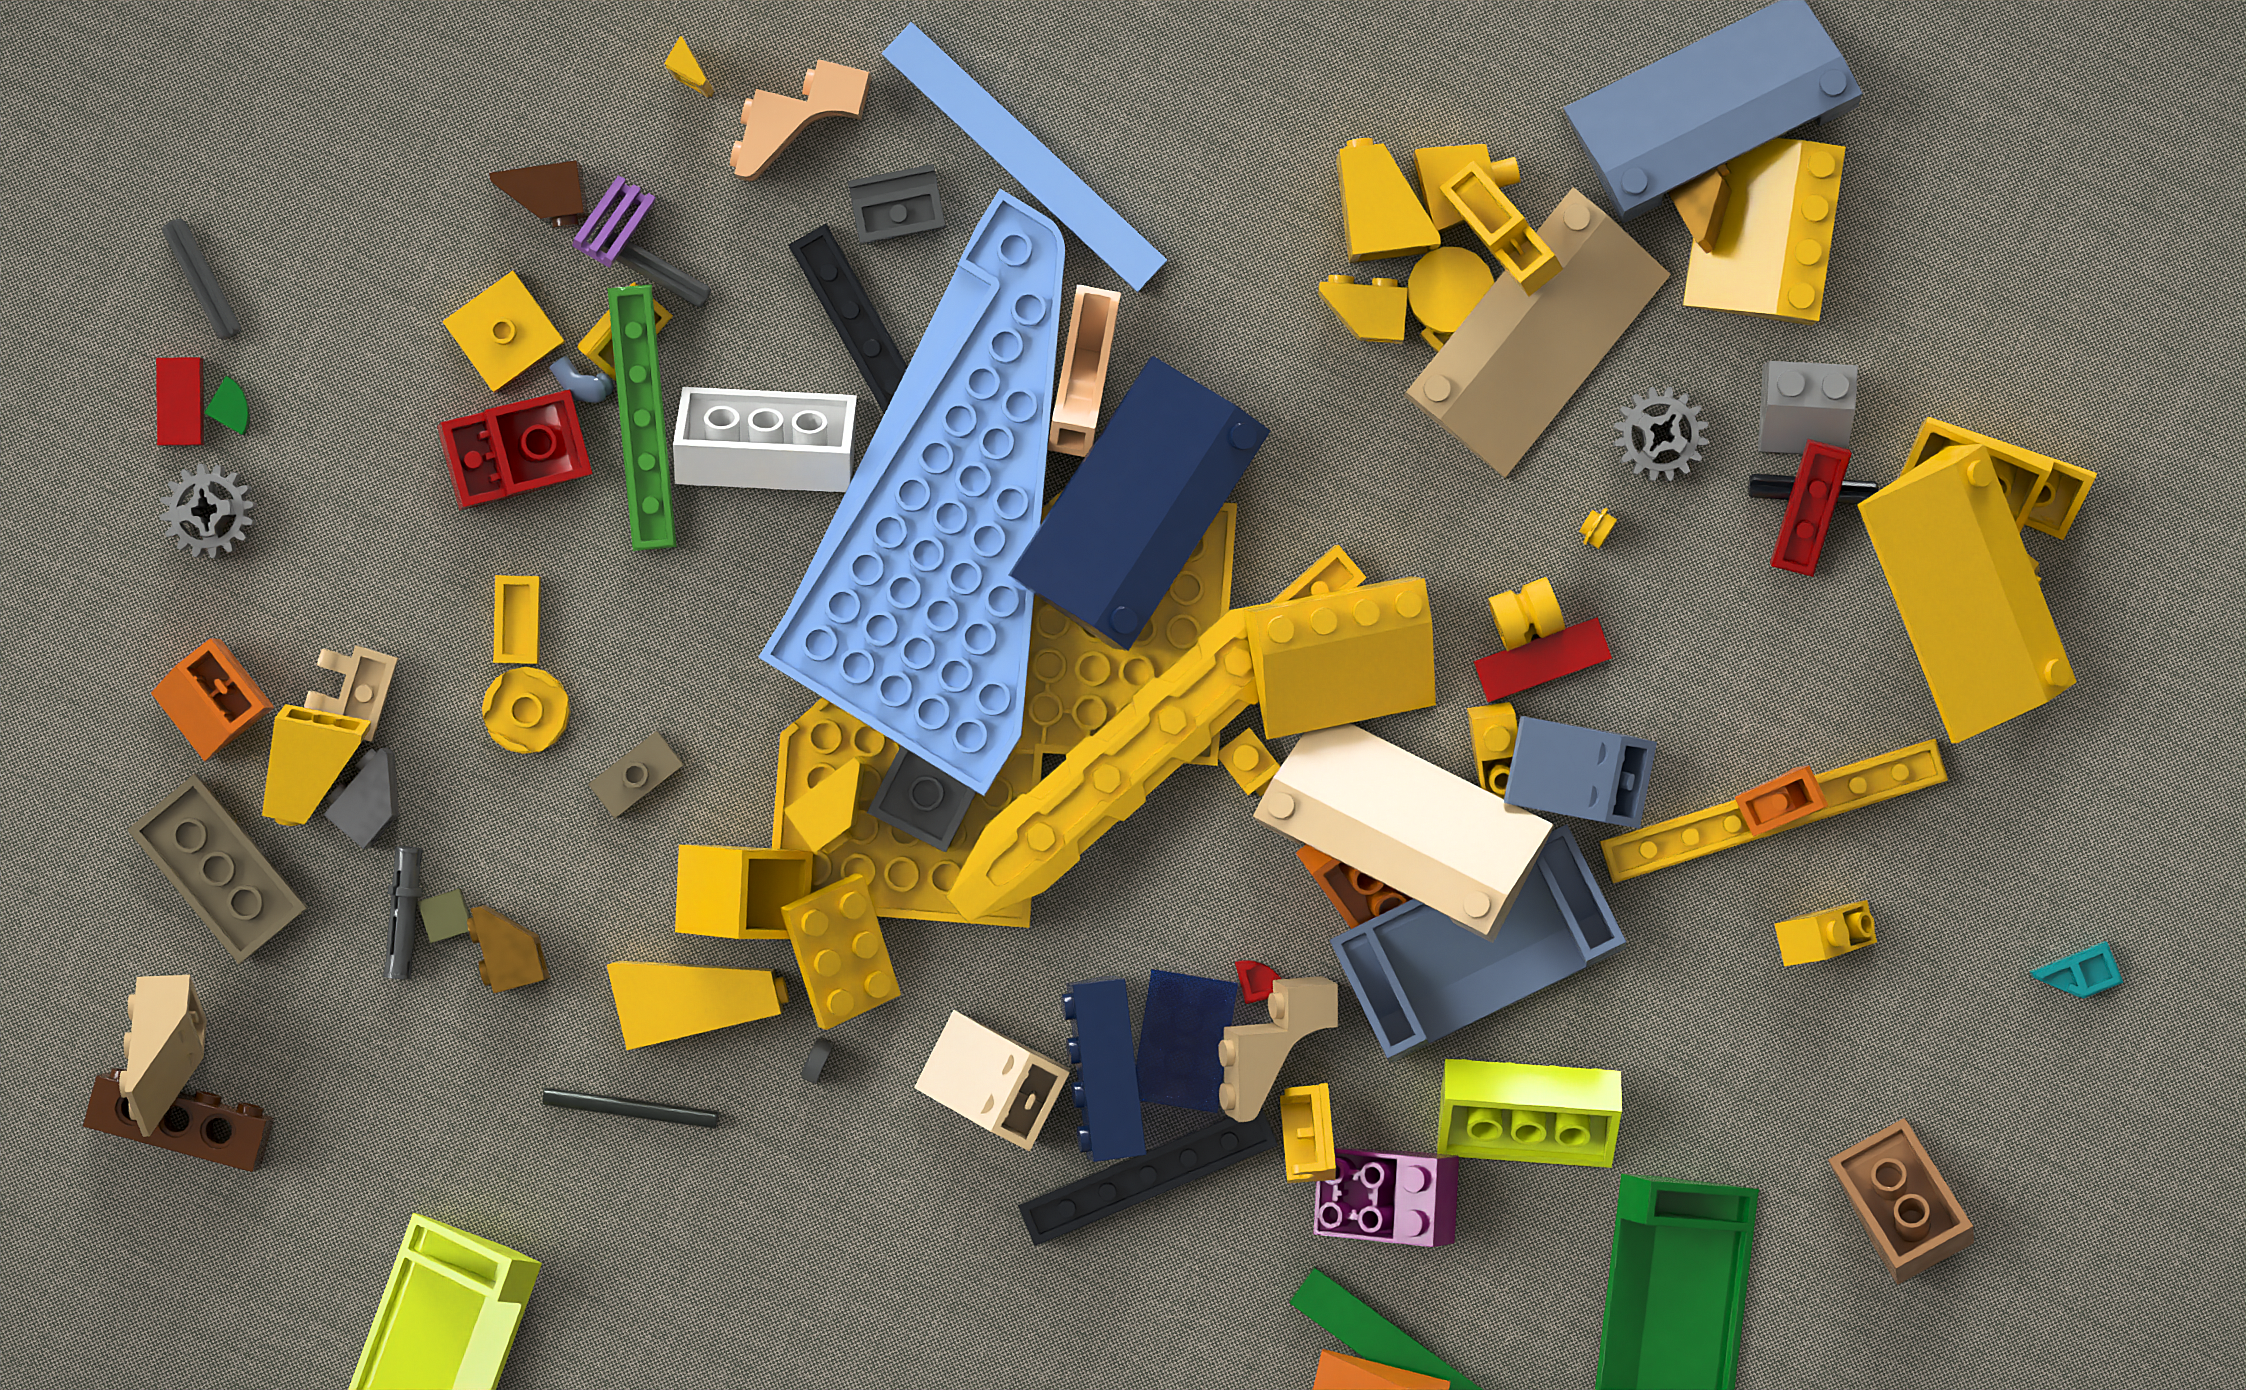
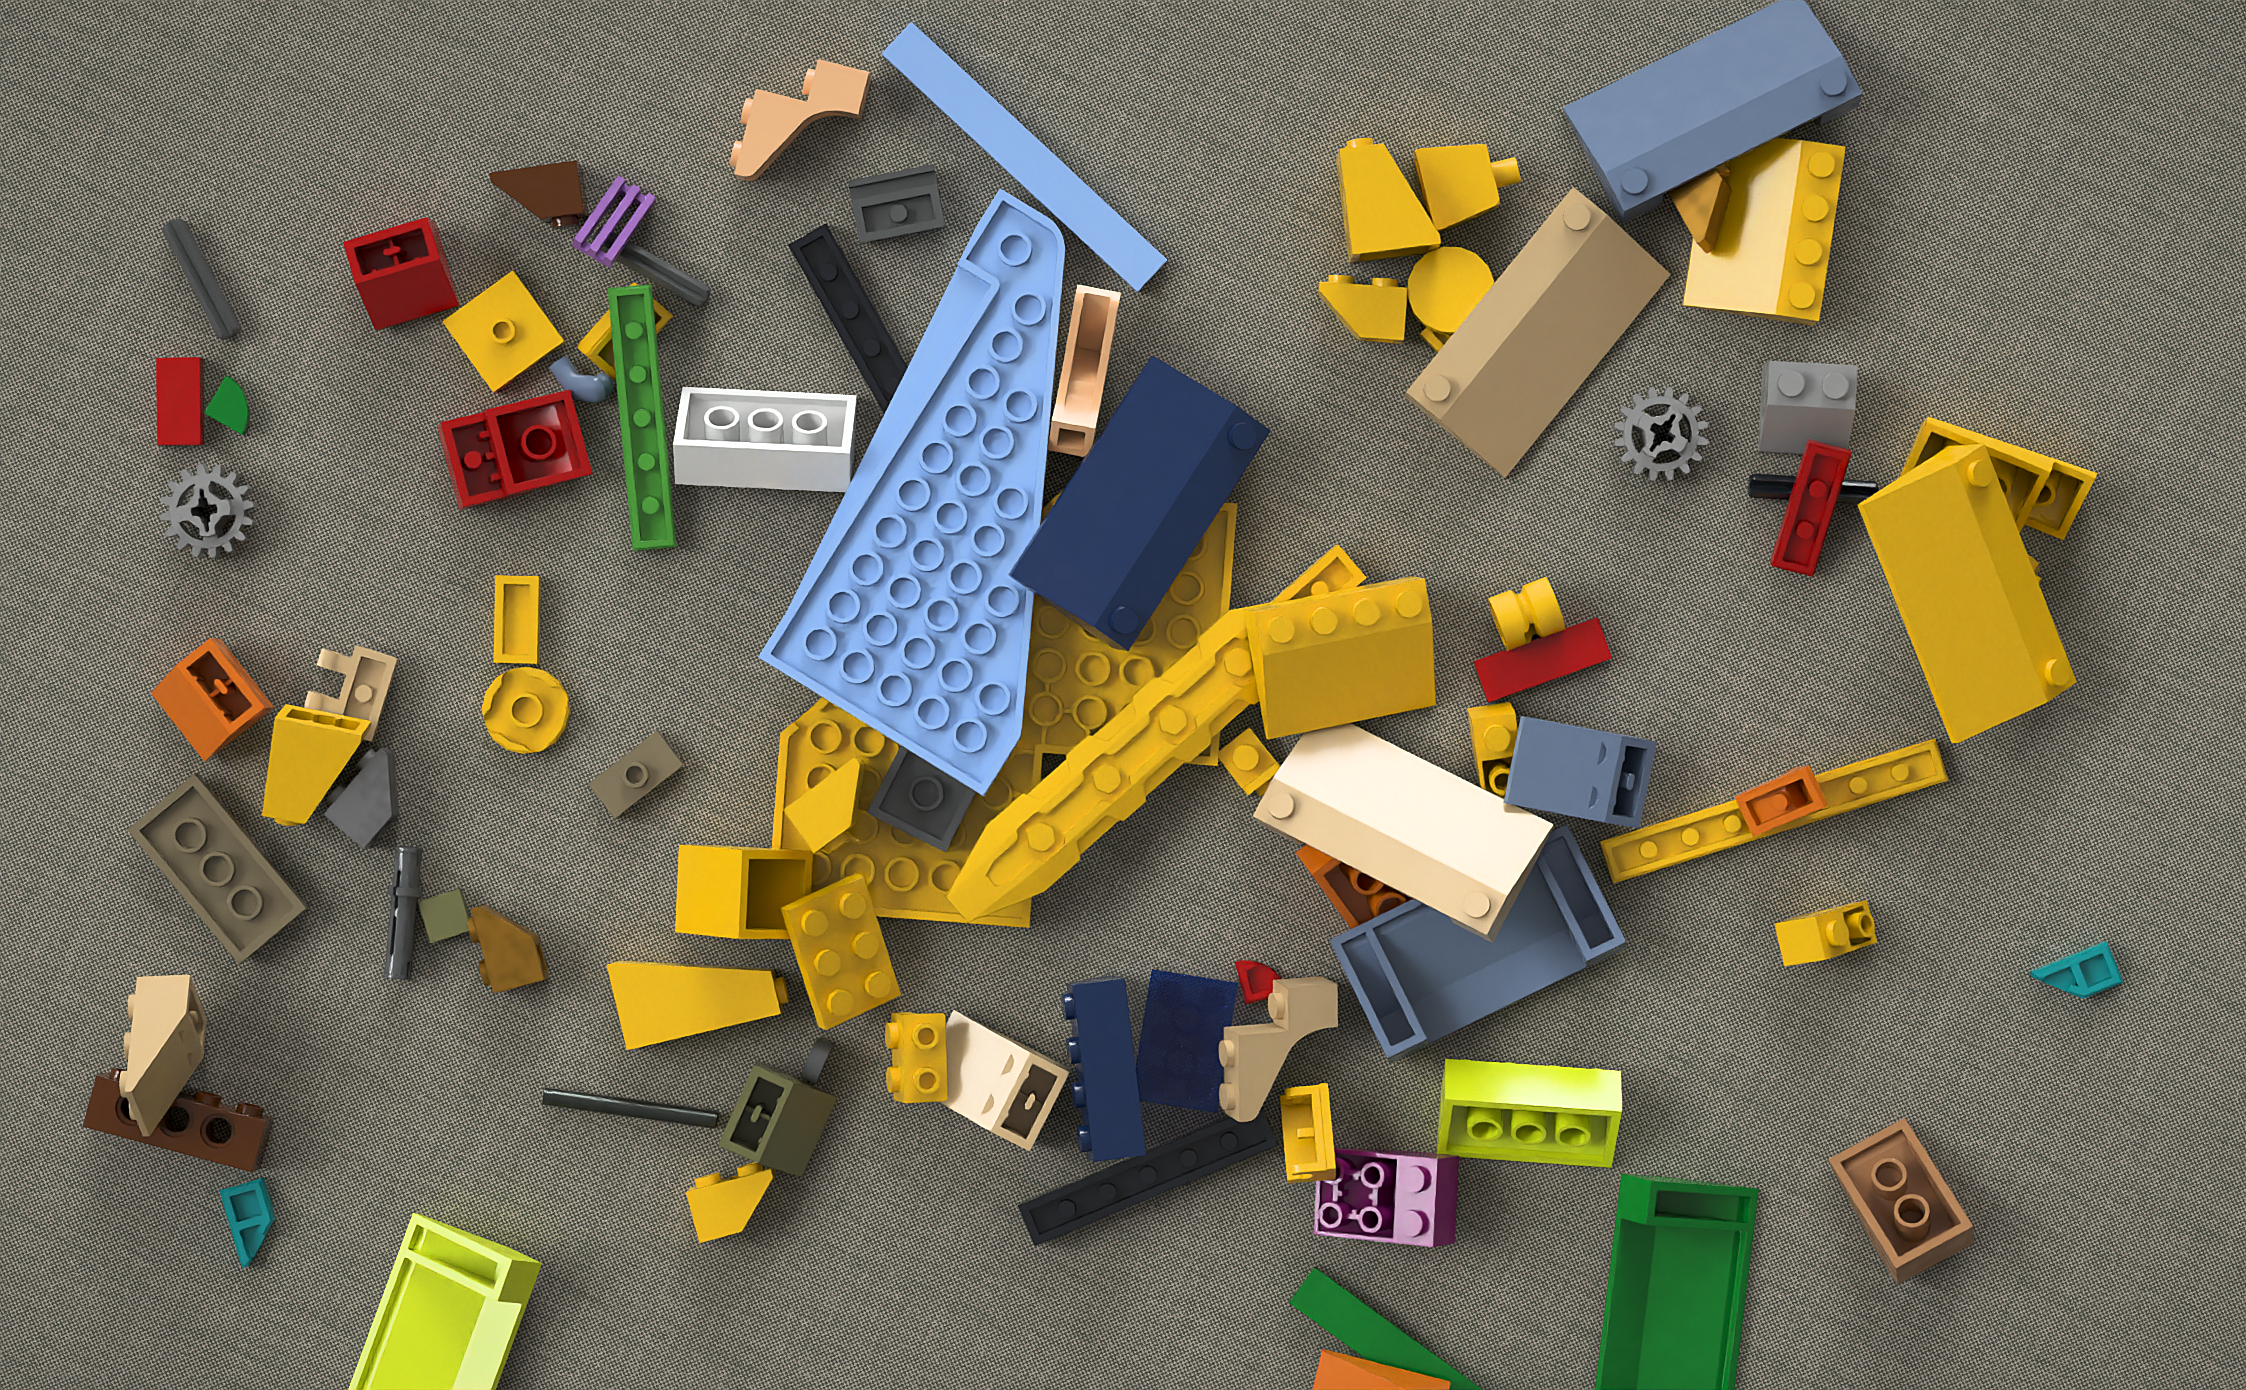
yellow slope [664,36,714,97] -> none
yellow slope [1439,160,1563,297] -> none
yellow plate [1579,508,1617,549] -> none
none -> teal tile [219,1177,276,1268]
none -> red slope [343,217,460,331]
none -> yellow slope [686,1162,777,1243]
none -> olive slope [718,1061,838,1177]
none -> yellow bracket [885,1012,948,1103]

